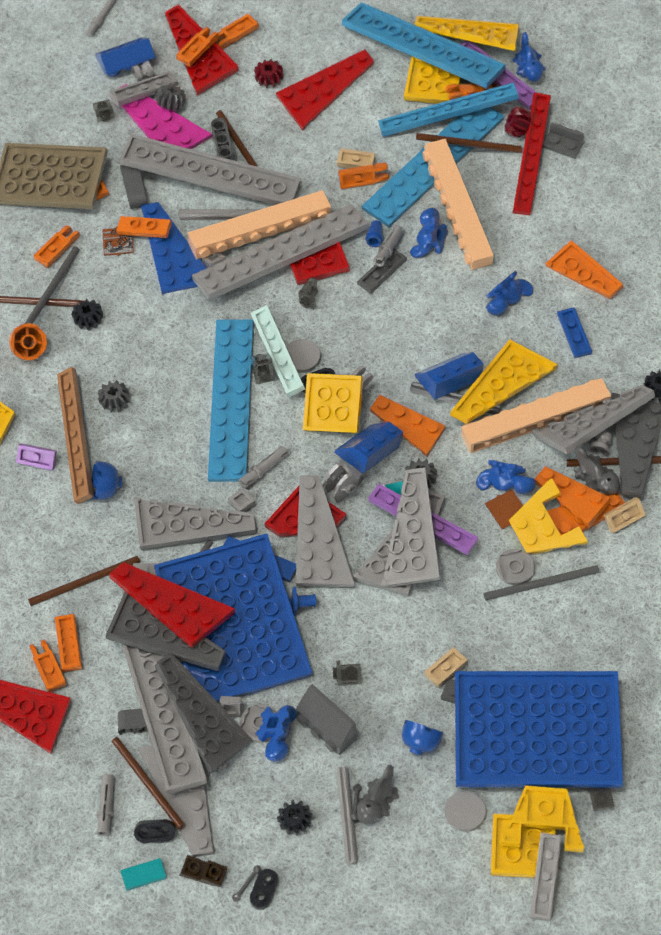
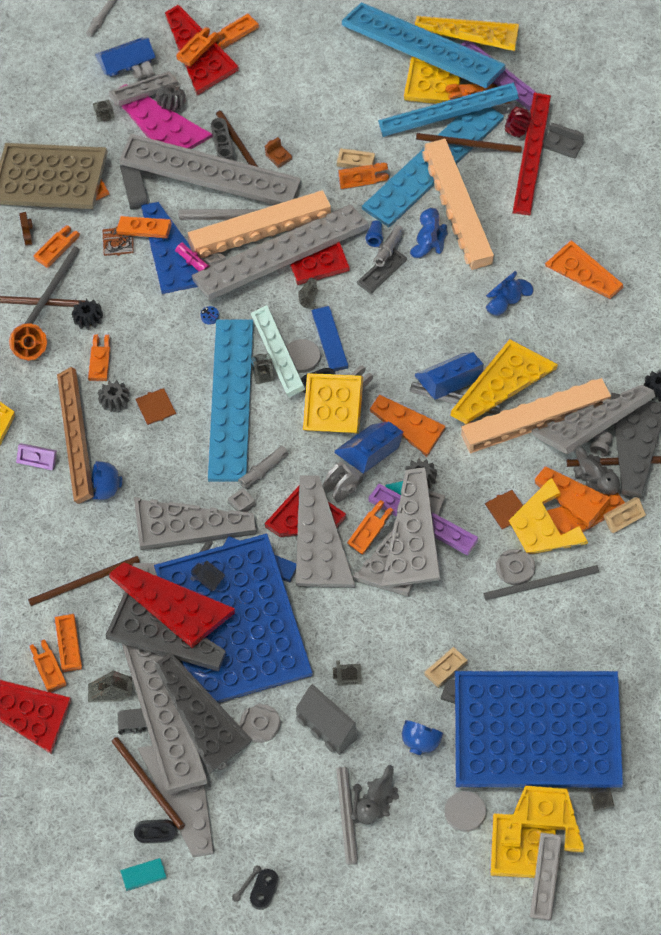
light grey pin [96,774,115,836] -> none
dark brown slope [179,854,228,887] -> none
light grey plate [220,696,241,717] -> none
dark red gear [254,58,284,88] -> none
blue animal [255,705,296,762] -> none
red wing [276,49,374,131] -> none
black gear [277,799,312,836] -> none
blue bracket [288,587,316,616] -> none
blue animal [476,460,536,494] -> none
blue animal [513,32,546,82] -> none
blue tile [557,307,592,359] -> none
none -> reddish brown plate [19,212,33,246]
none -> orange hinge [88,334,110,381]
none -> clear smoke slope [88,670,133,703]
none -> dark orange piece [135,388,176,425]
none -> dark pink pin [175,242,209,272]
none -> clear smoke bracket [190,560,225,591]
none -> blue tile [200,306,219,325]
none -> dark orange bracket [265,137,292,168]
none -> blue tile [311,306,348,371]
none -> orange hinge [347,500,394,555]

